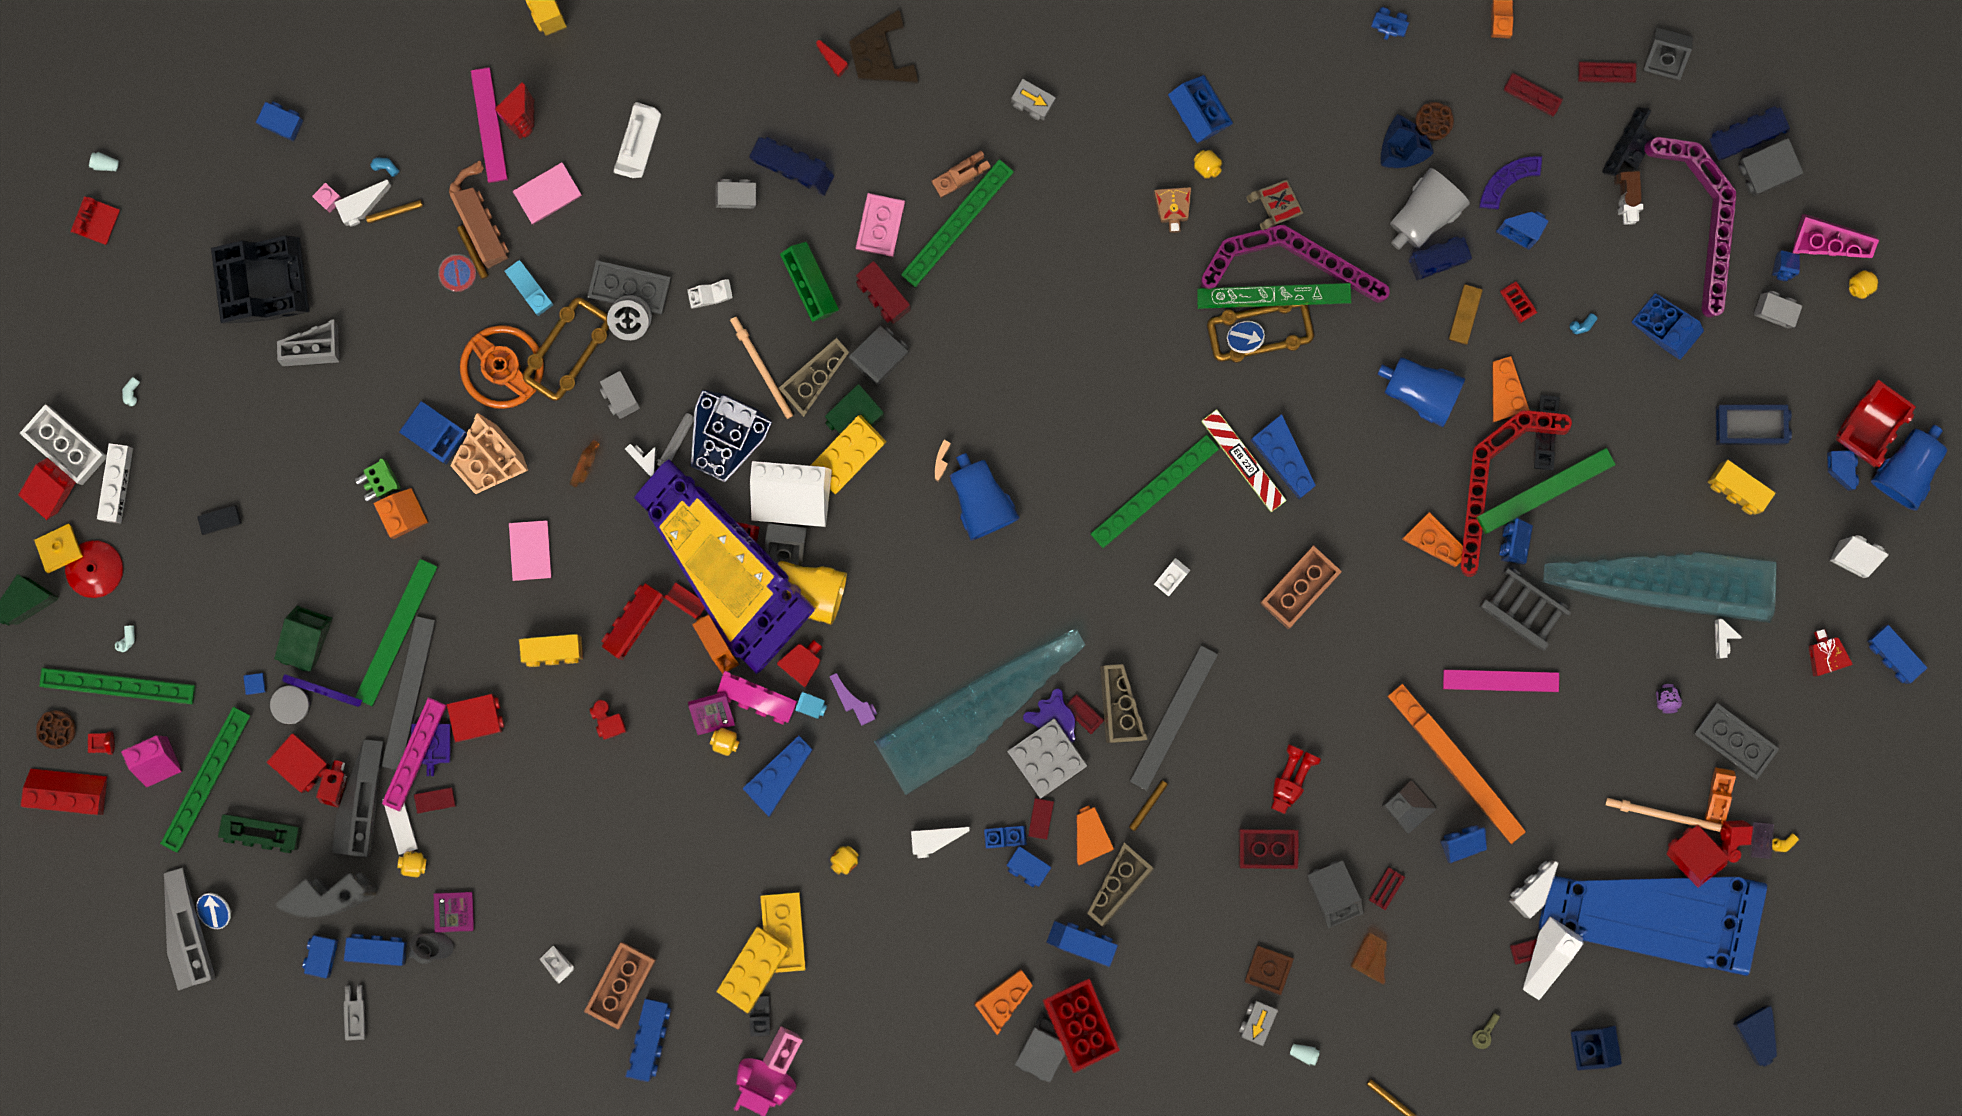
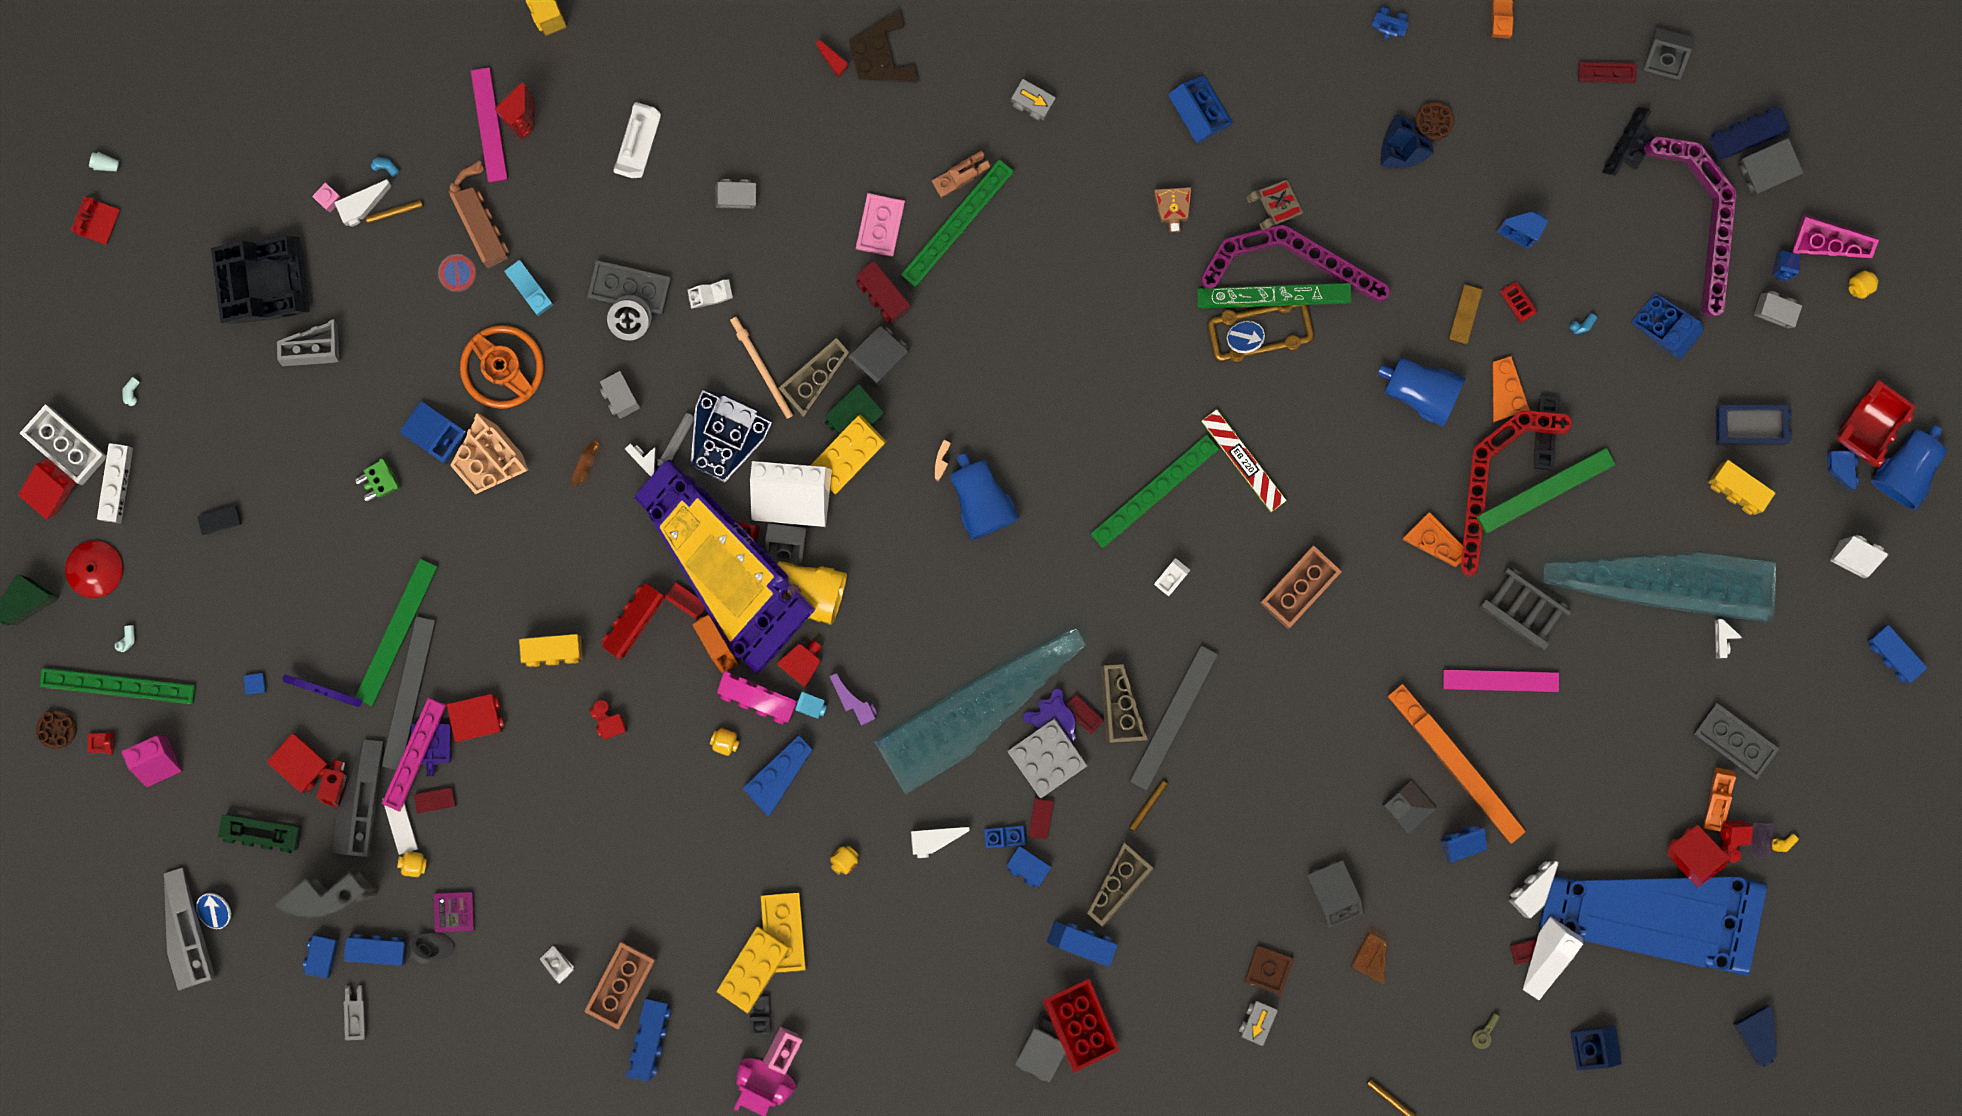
red slope [21,769,108,815] -> none
yellow plate [34,524,83,573] -> none
green plate [160,707,251,853] -> none
blue brick [256,102,303,141] -> none
light grey tile [270,686,310,724] -> none
dark green slope [274,606,333,672] -> none
orange slope [374,488,428,539] -> none
pearl gold bar [457,225,488,279] -> none
bright pink tile [509,521,552,581] -> none
bright pink tile [513,163,582,225] -> none
pearl gold bar [523,297,609,401] -> none
magenta tile [688,692,735,735] -> none
clear blue wedge [749,137,834,196] -> none
green brick [780,242,839,322] -> none
orange wing [974,969,1033,1035] -> none
orange slope [1076,805,1114,865] -> none
yellow head [1194,150,1222,178] -> none
dark red brick [1238,829,1298,869] -> none
blue wedge [1251,414,1316,499] -> none
red piece [1271,744,1321,814] -> none
light aqua cone [1290,1044,1320,1066] -> none
dark red tile [1369,867,1405,910] -> none
light grey torso [1390,168,1470,250] -> none
clear blue wedge [1409,236,1472,281] -> none
dark purple tile [1479,156,1542,210] -> none
blue slope [1499,518,1533,564] -> none
dark red tile [1503,73,1563,117] -> none
light nougat bar [1605,798,1721,832] -> none
reddish brown hips [1614,171,1643,225] -> none
medium lavender head [1656,684,1682,713] -> none
red torso [1809,629,1853,677] -> none

